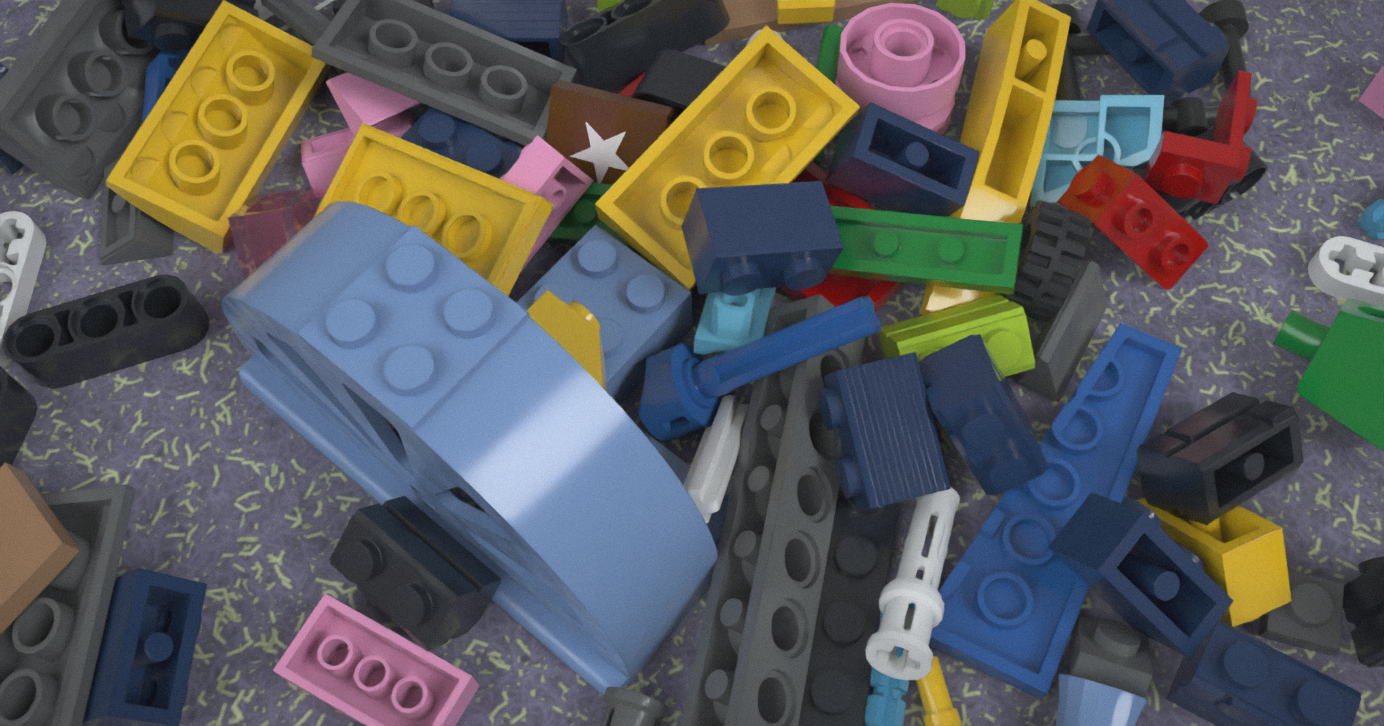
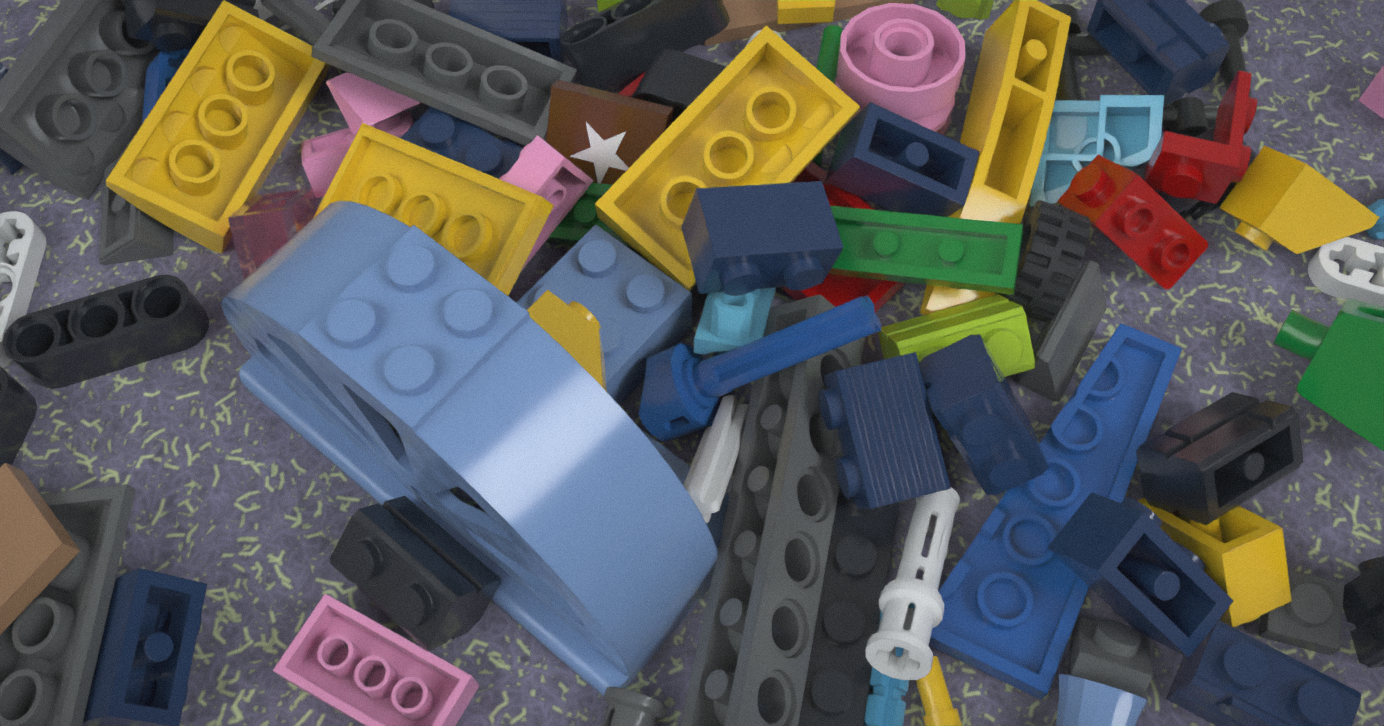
none -> yellow slope [1219,145,1380,254]

